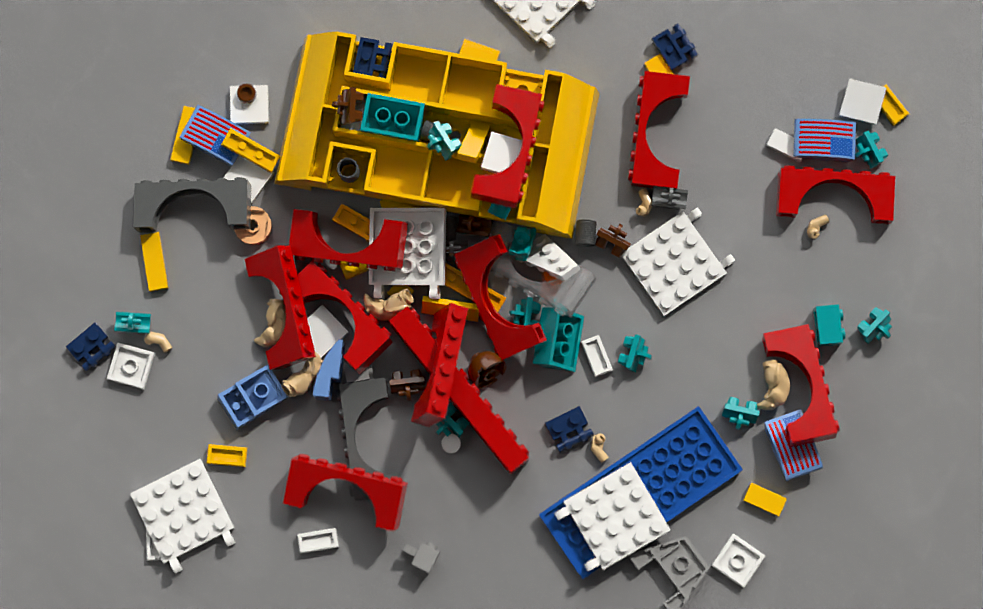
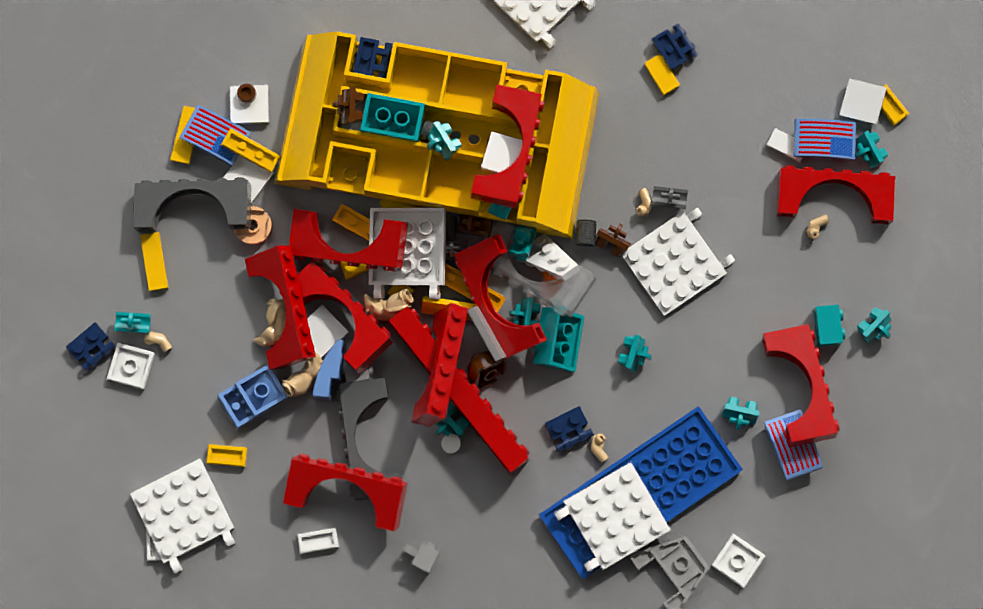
dark grey piece [337,158,360,183] -> none
reddish brown hips [389,369,426,401] -> none
yellow tile [457,121,491,163] -> none
yellow tile [459,39,500,61] -> none
white tile [581,335,613,378] -> none
red arch [628,71,690,189] -> none
yellow tile [743,482,787,517] -> none
tan animal [757,360,790,410] -> none
none -> light grey tile [467,306,506,361]

